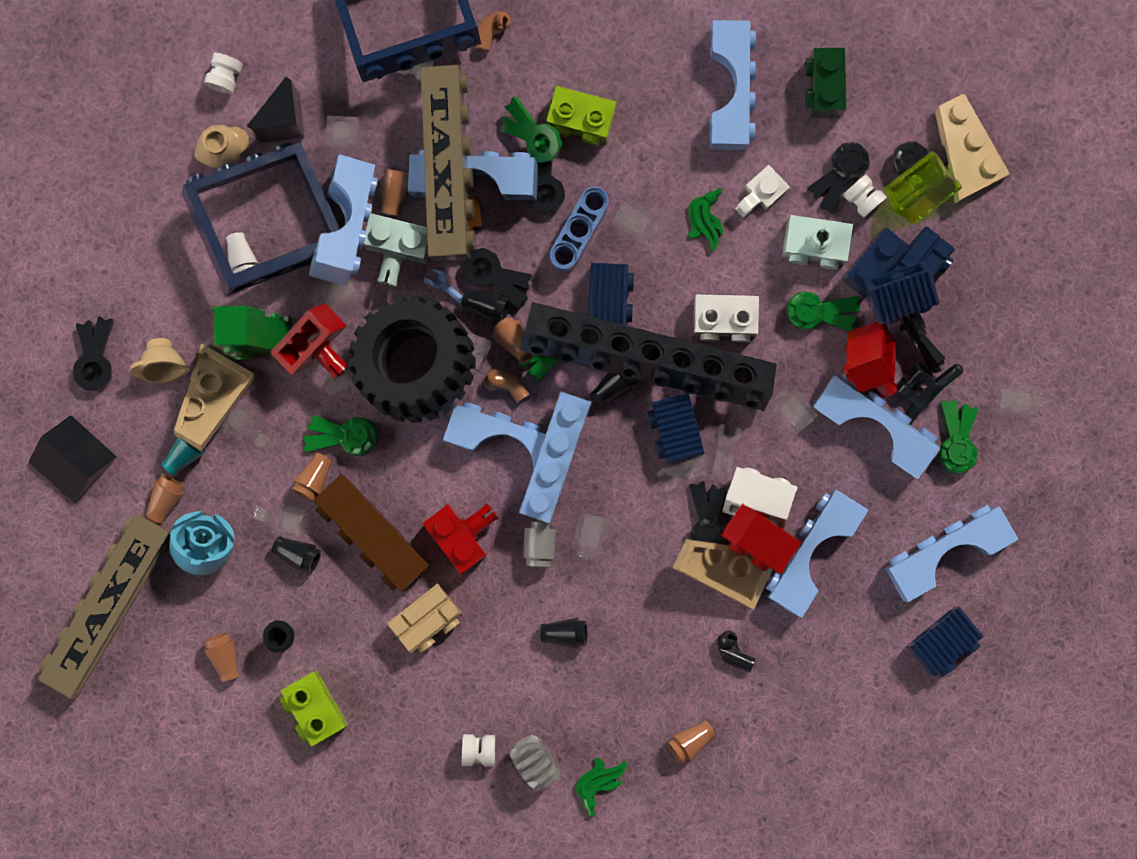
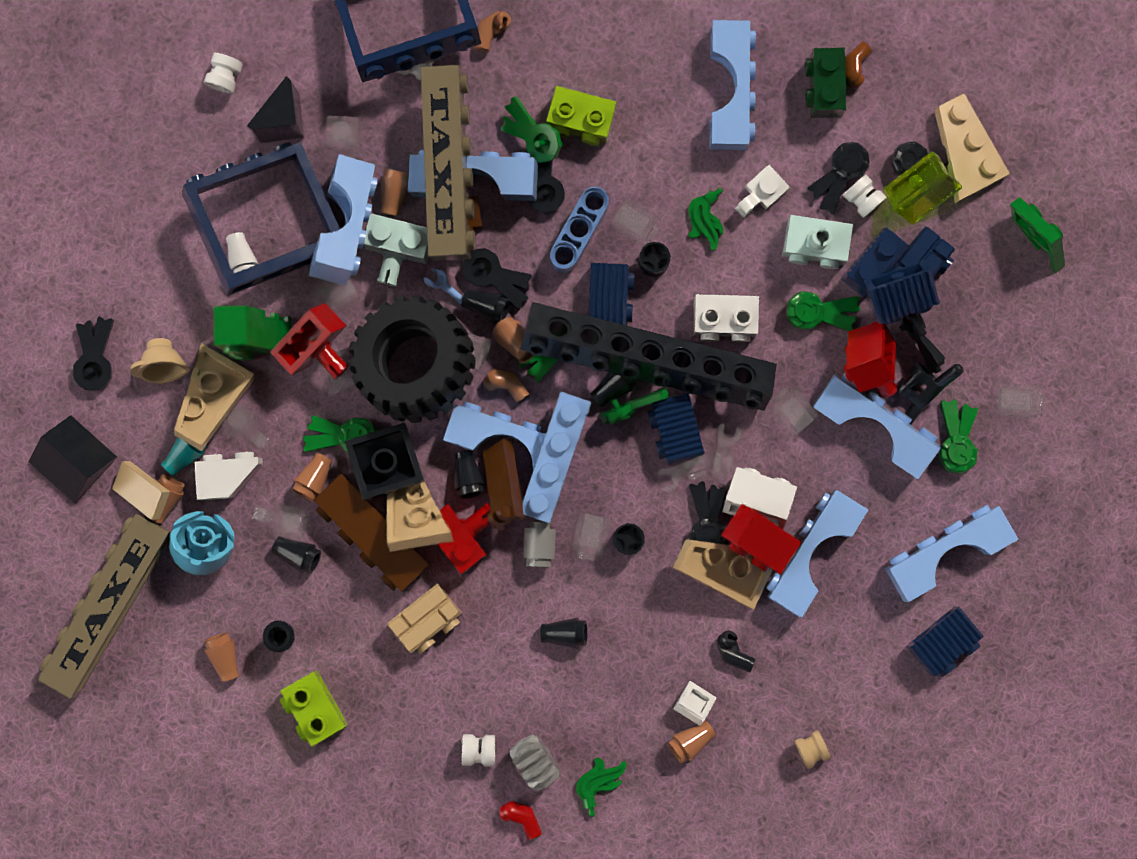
tan piece [194,124,250,169] -> none
none -> tan tile [112,461,170,520]
none -> white slope [195,452,263,501]
none -> black slope [344,422,425,501]
none -> tan wing [387,482,453,552]
none -> black cone [454,450,485,499]
none -> reddish brown hinge [483,439,524,531]
none -> red arm [499,801,542,840]
none -> green piece [599,387,669,424]
none -> black wheel [613,523,645,555]
none -> black wheel [638,242,671,277]
none -> white tile [673,681,717,726]
none -> tan wheel [794,730,831,769]
none -> dark orange arm [845,41,873,88]
none -> green wing [1010,197,1065,273]

